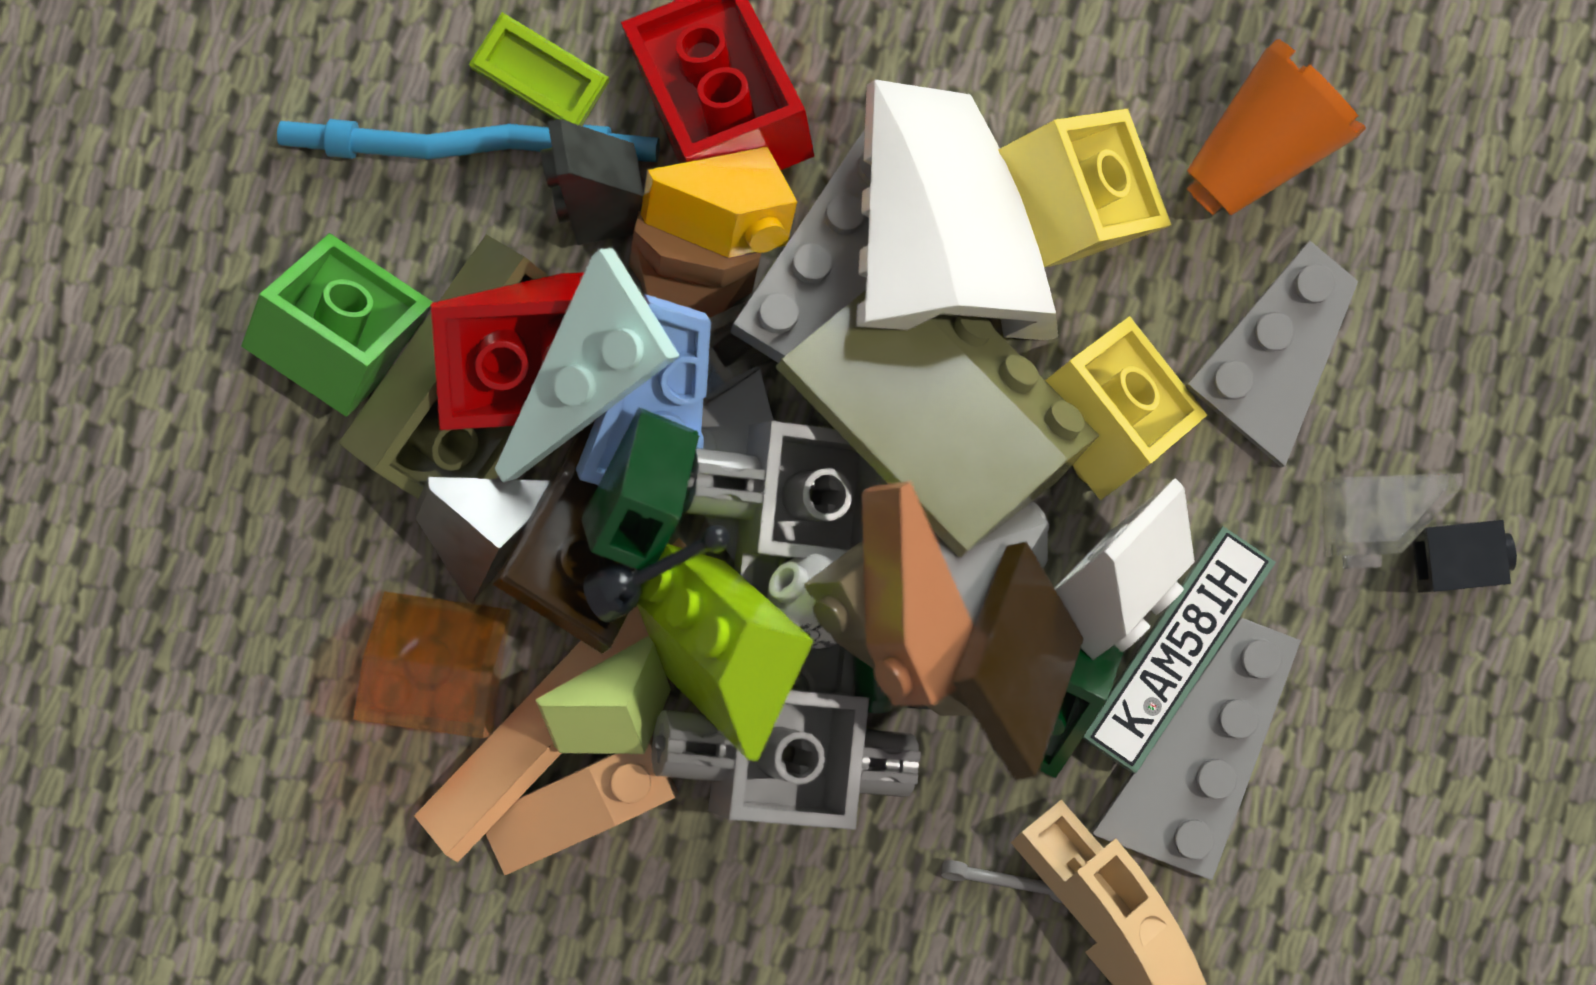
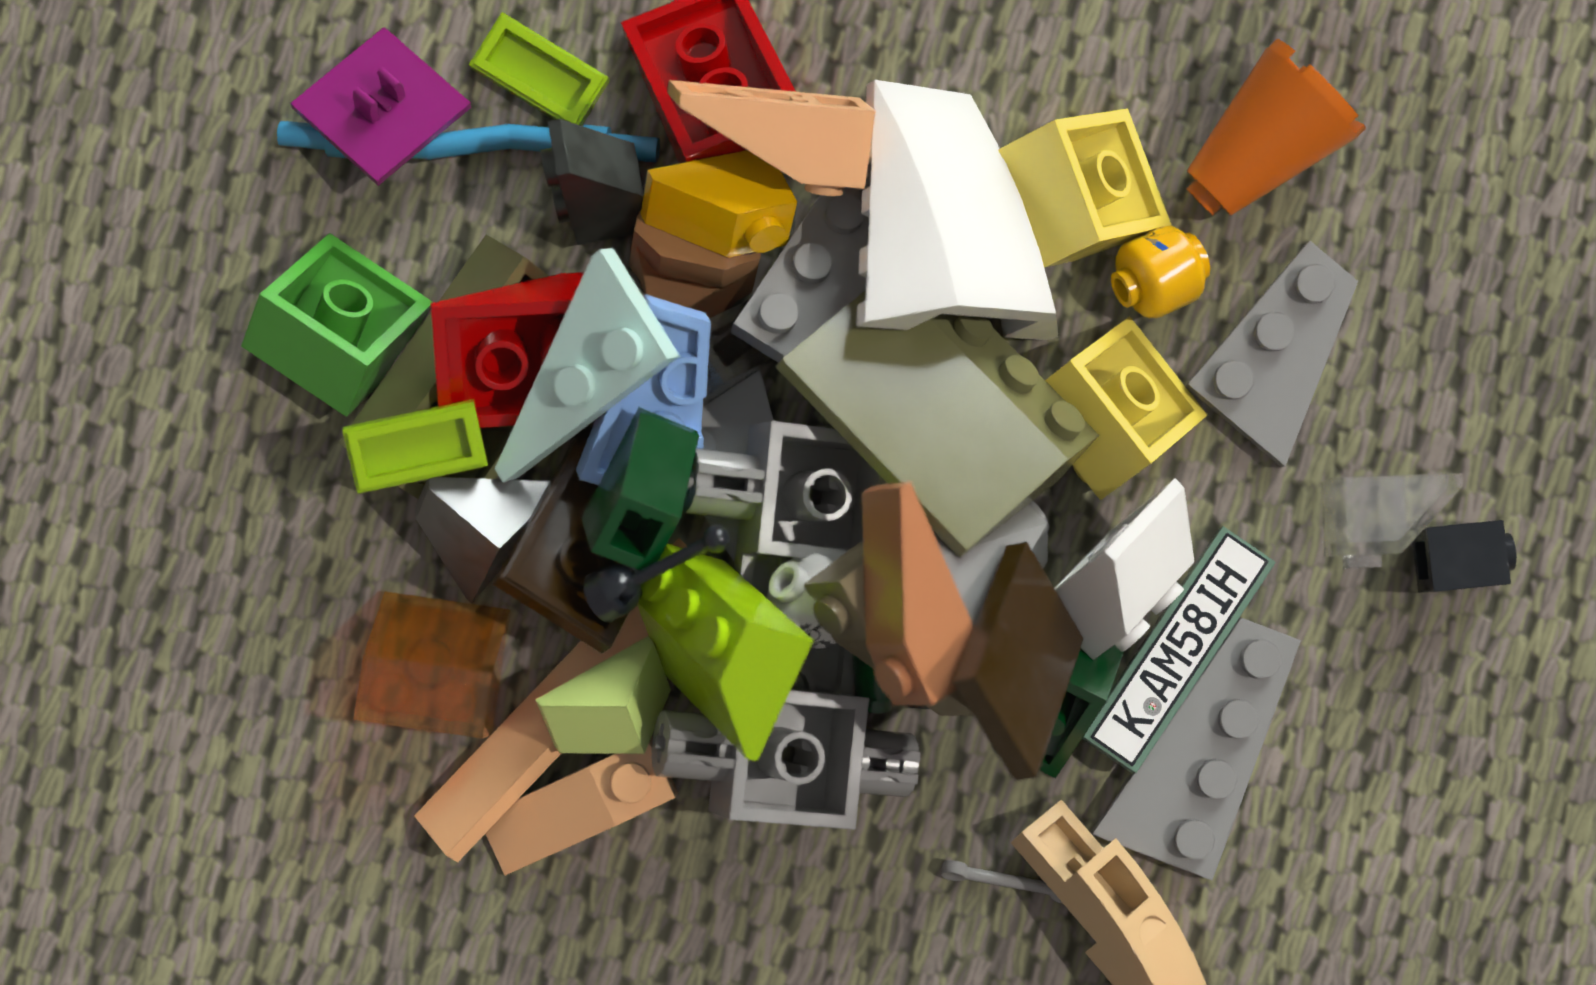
none -> magenta piece [290,27,472,186]
none -> lime tile [342,399,488,494]
none -> light nougat slope [668,80,876,196]
none -> yellow head [1111,226,1210,319]

